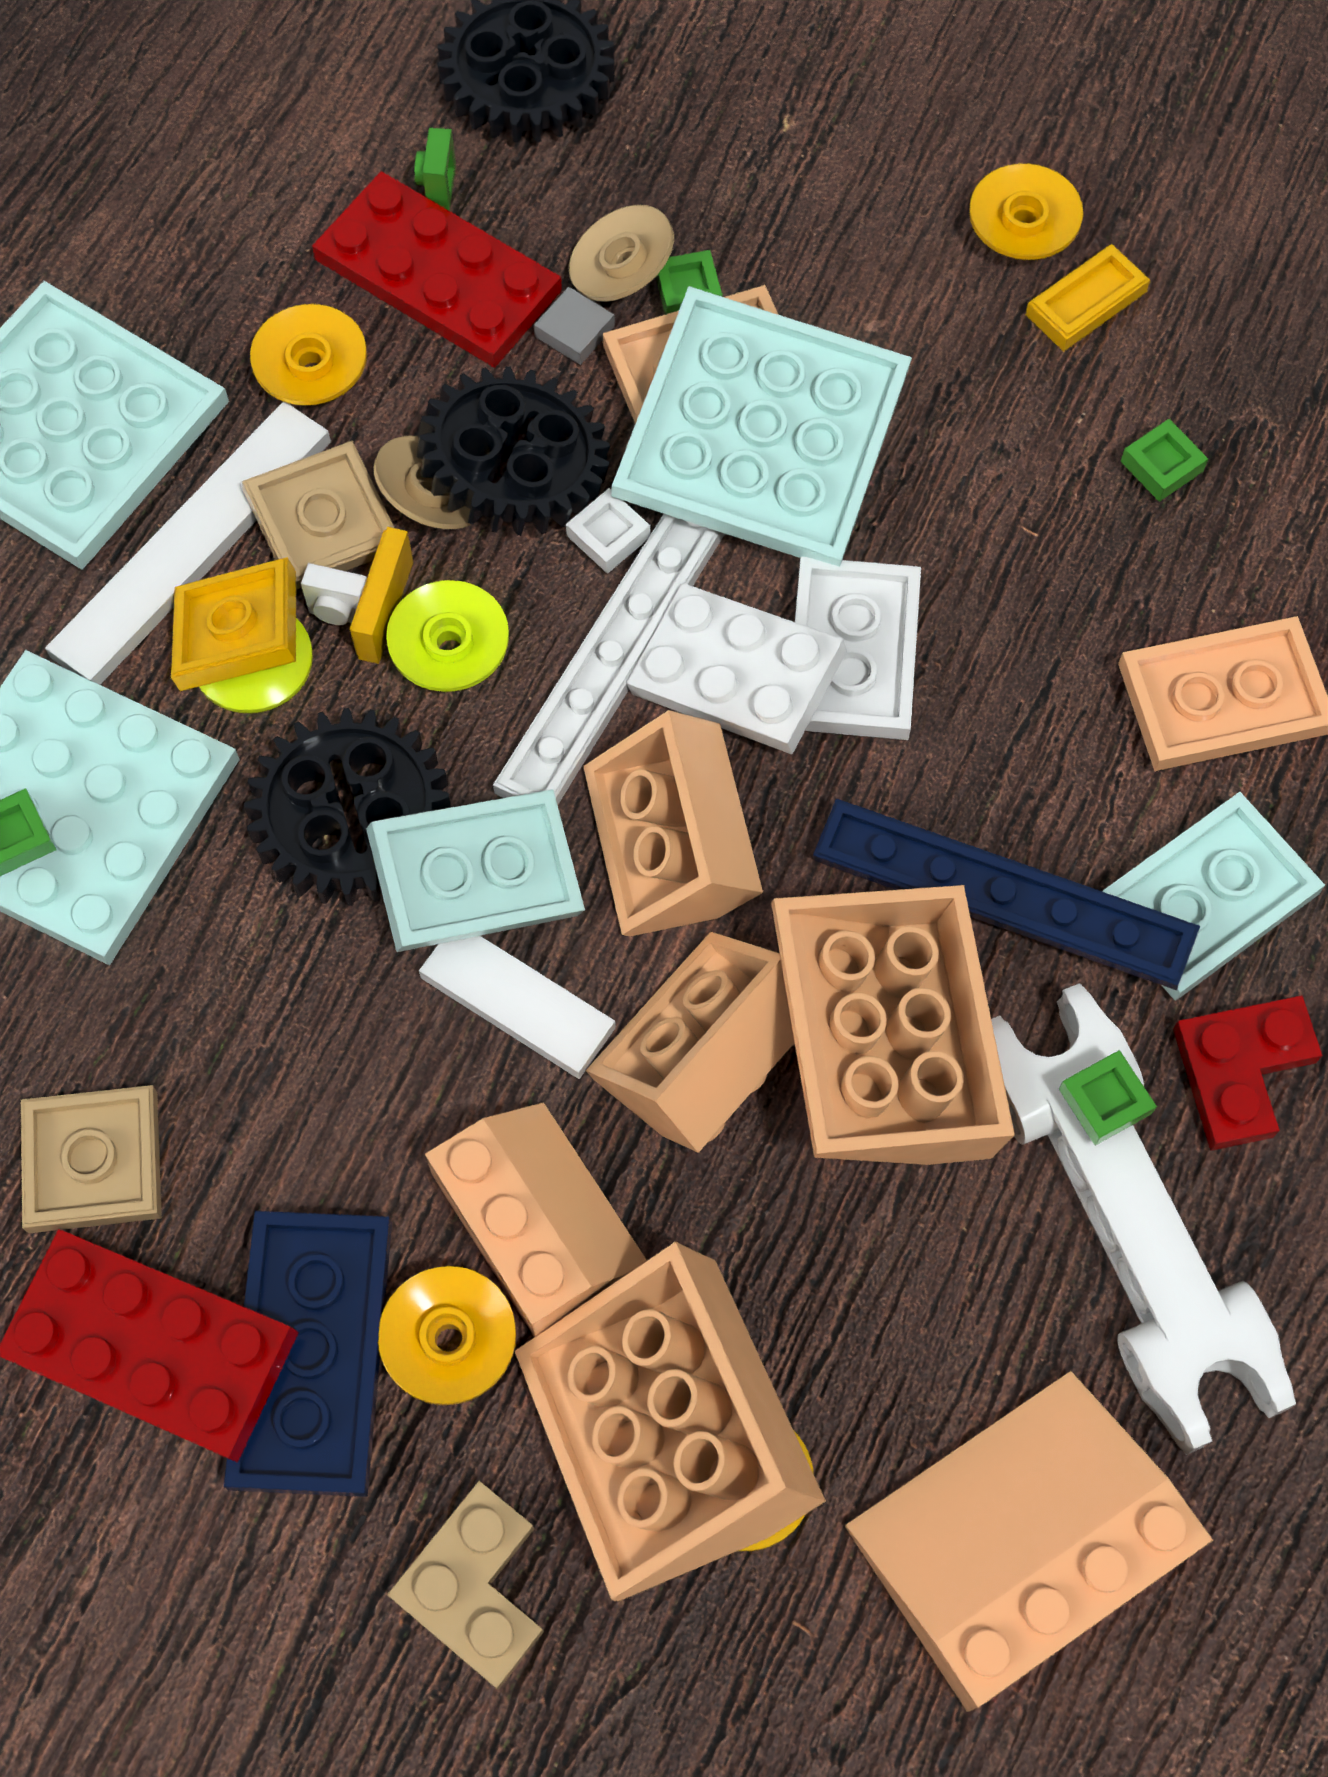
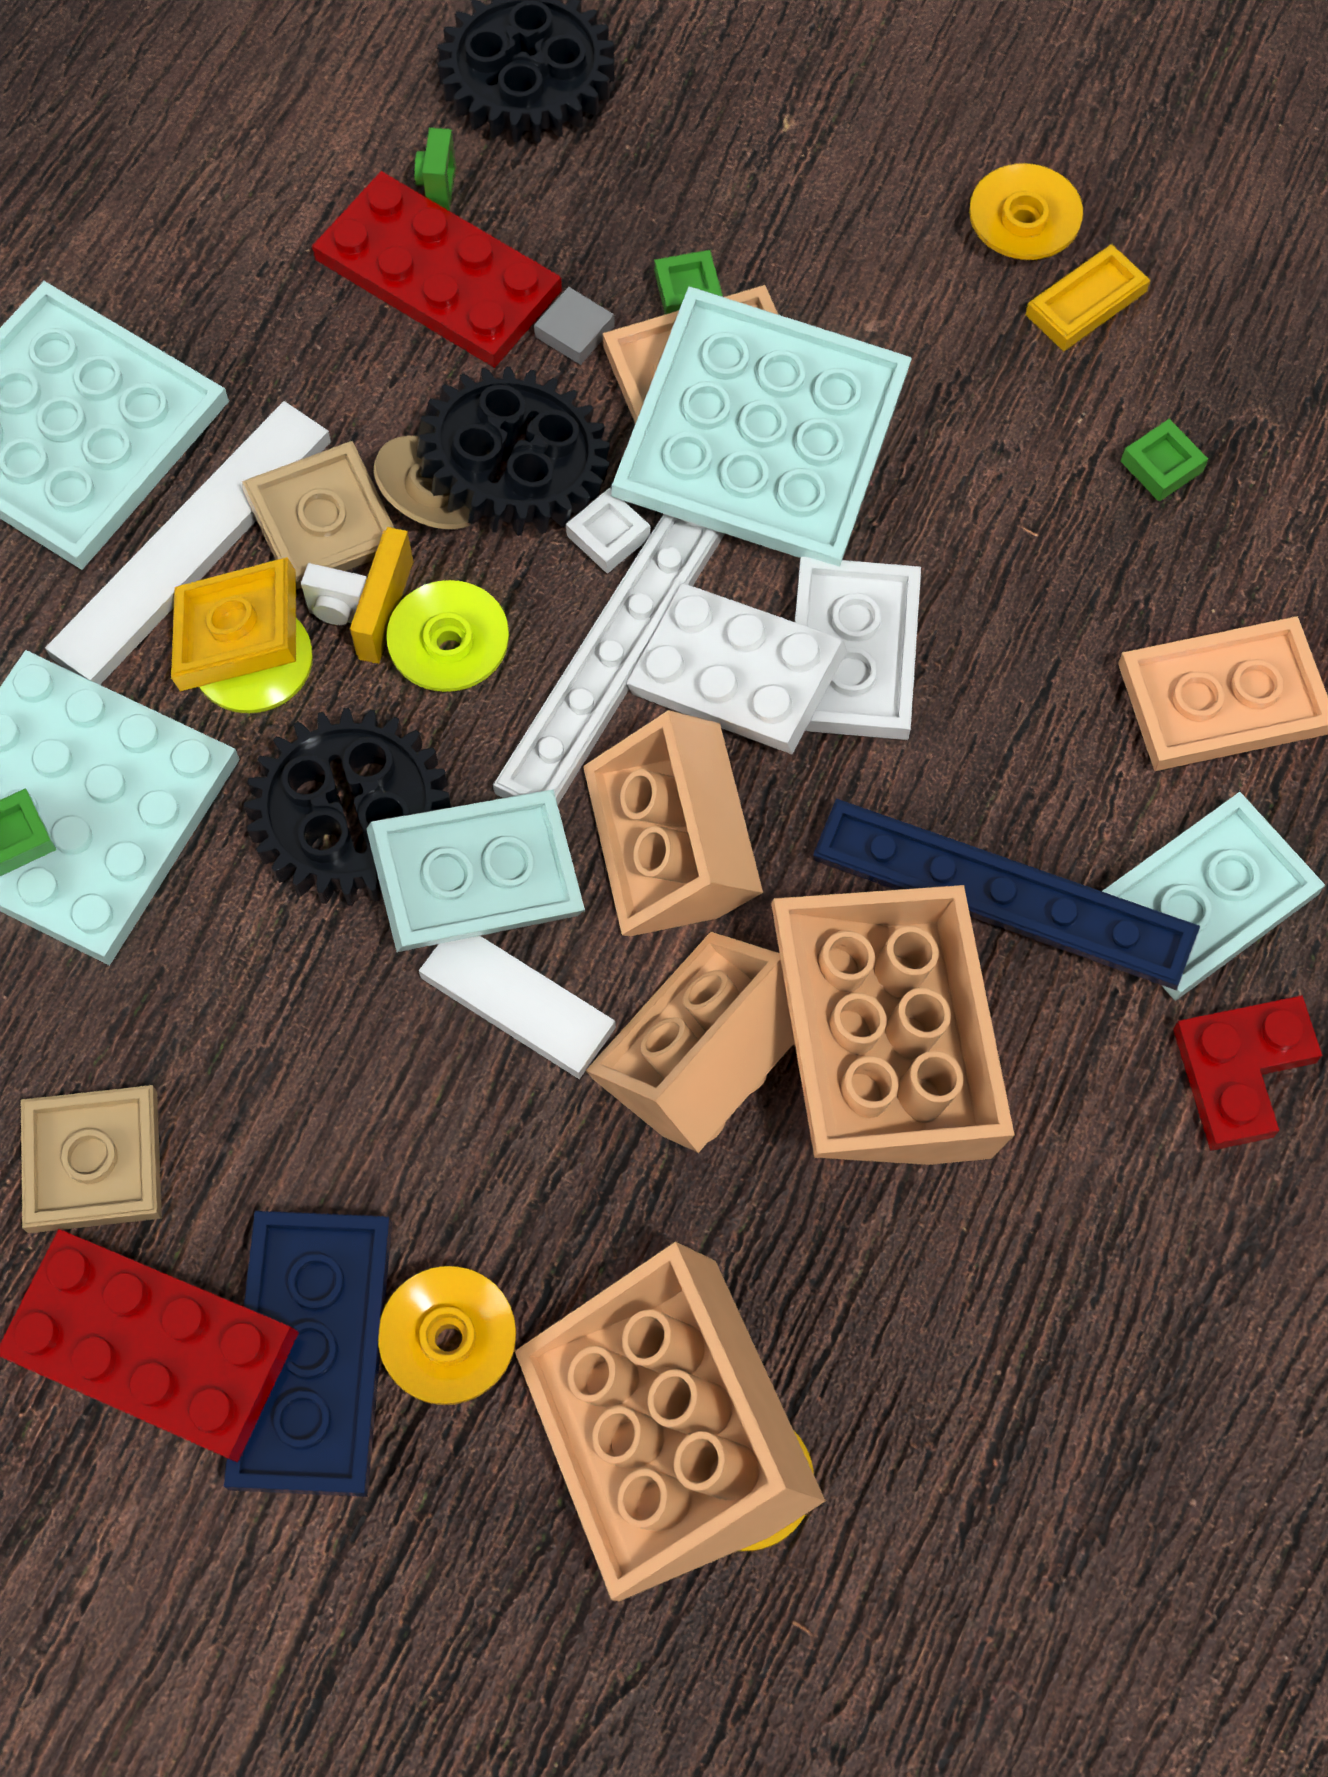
yellow dish [250,304,367,405] -> none
tan plate [387,1481,544,1690] -> none
light nougat slope [425,1102,647,1337] -> none
tan dish [569,205,674,301] -> none
light nougat slope [845,1371,1213,1712] -> none
white piece [991,983,1296,1455] -> none
bright green plate [1059,1050,1157,1146] -> none

